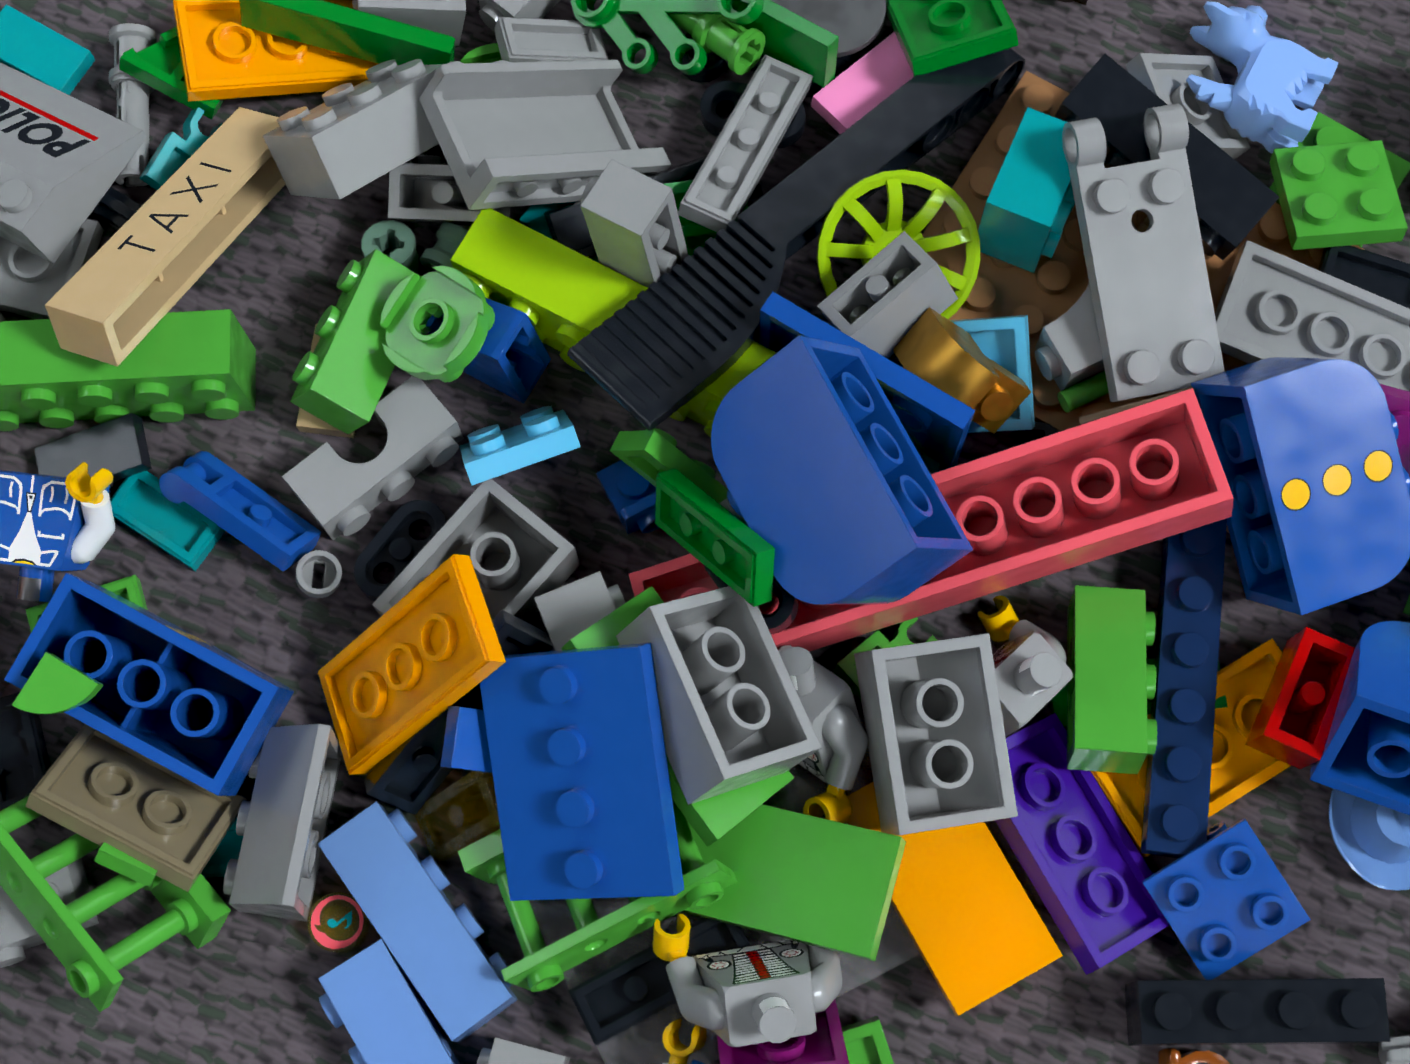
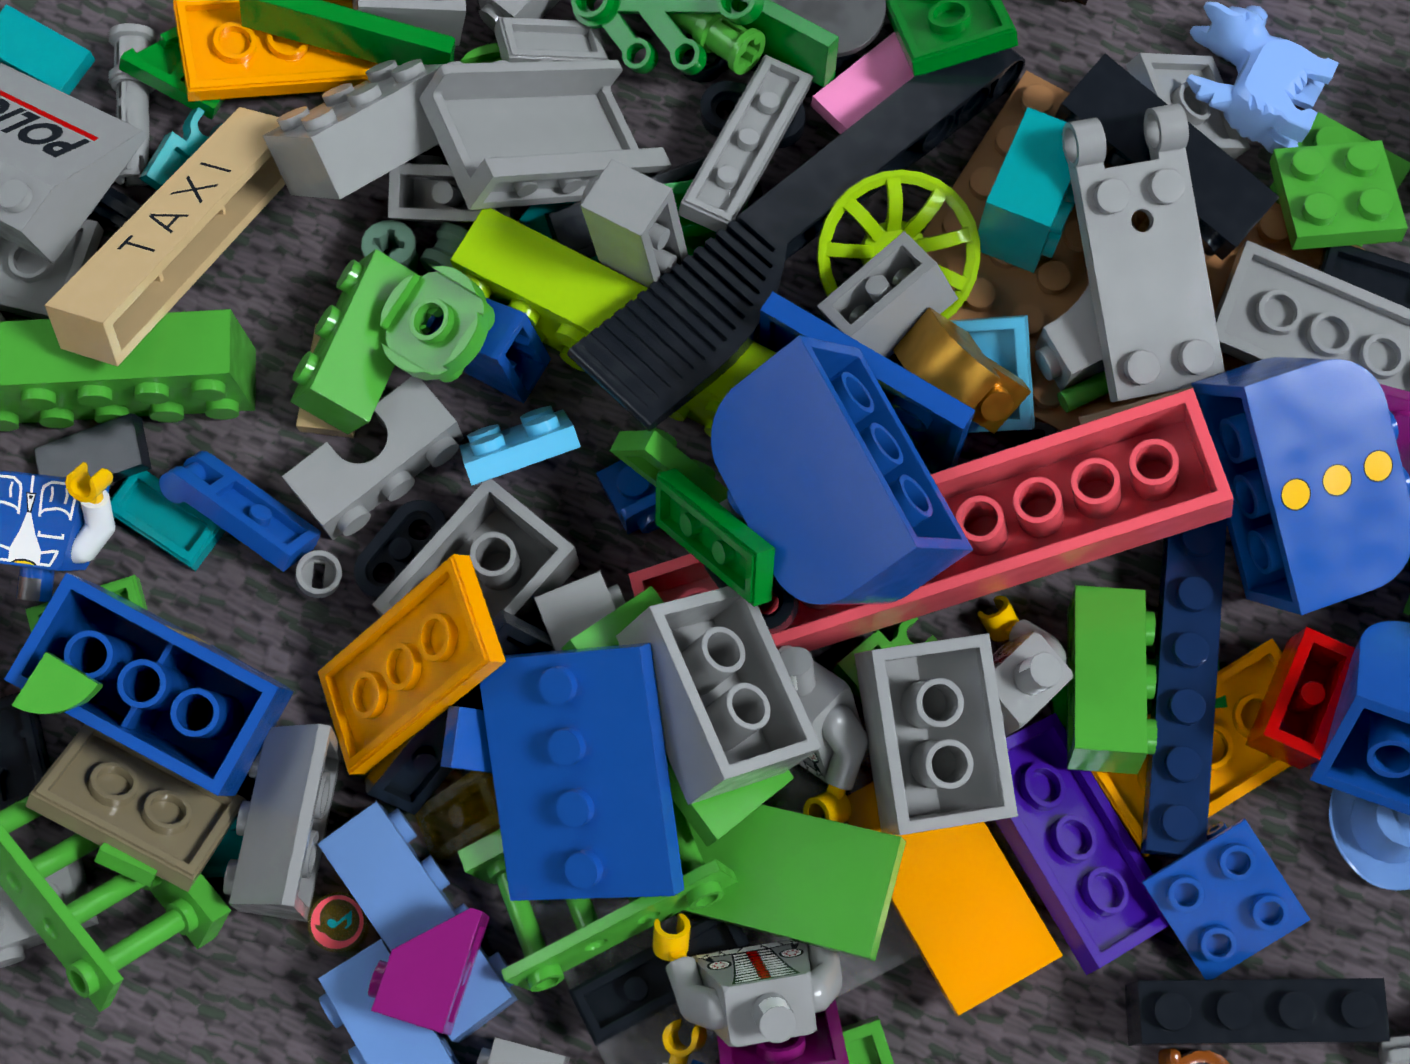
none -> magenta slope [368,908,490,1036]

